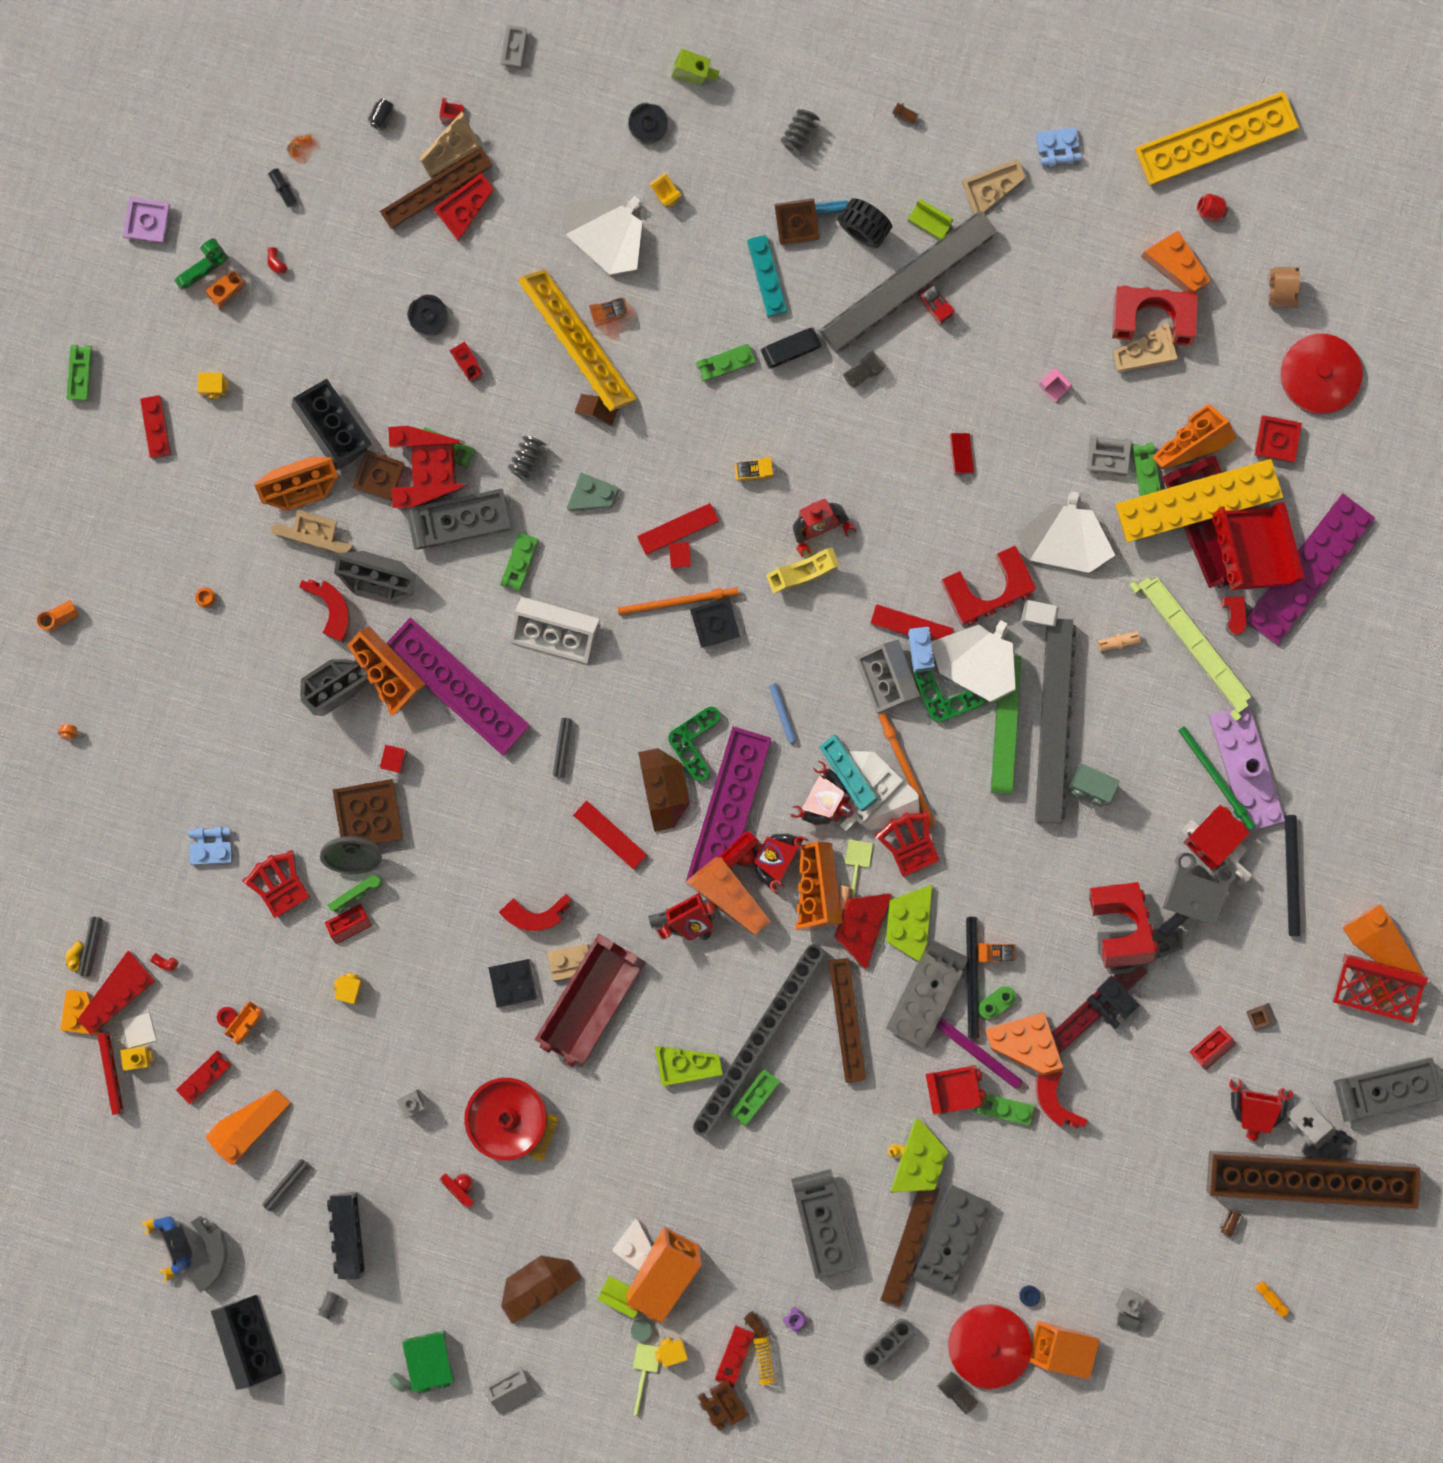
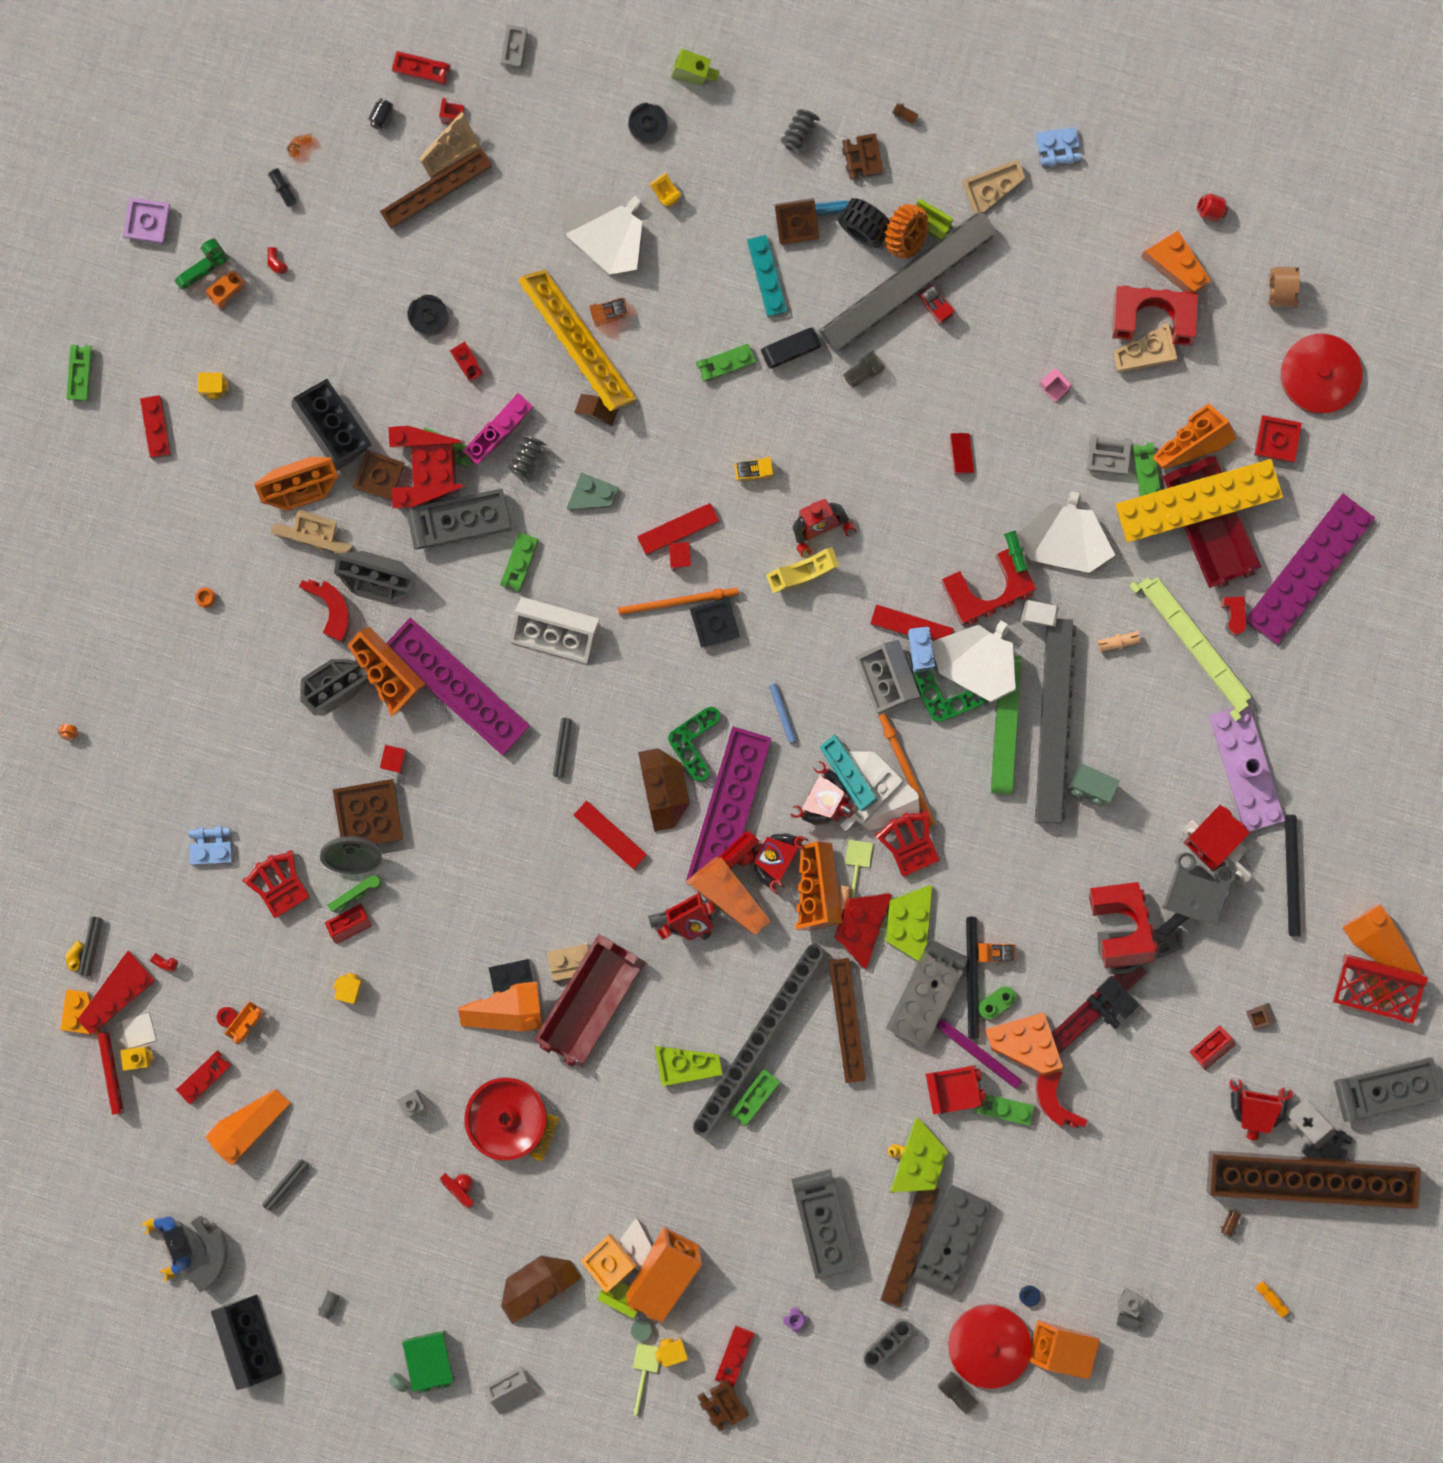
orange piece [37,600,79,633] -> none
black slope [327,1192,365,1279] -> none
red wing [433,173,494,241] -> none
red arch [499,894,572,931] -> none
reddish brown pin [743,1311,769,1338] -> none
yellow piece [753,1336,775,1385] -> none
yellow plate [1134,91,1299,186] -> none
green bar [1178,726,1256,831] -> none
red panel [1212,502,1304,590] -> none
none -> red plate [391,51,451,85]
none -> orange wedge [458,982,543,1031]
none -> dark pink slope [463,393,533,465]
none -> light orange plate [581,1234,637,1293]
none -> reddish brown plate [842,133,884,180]
none -> orange gear [884,204,930,259]
none -> green pin [1004,530,1029,573]

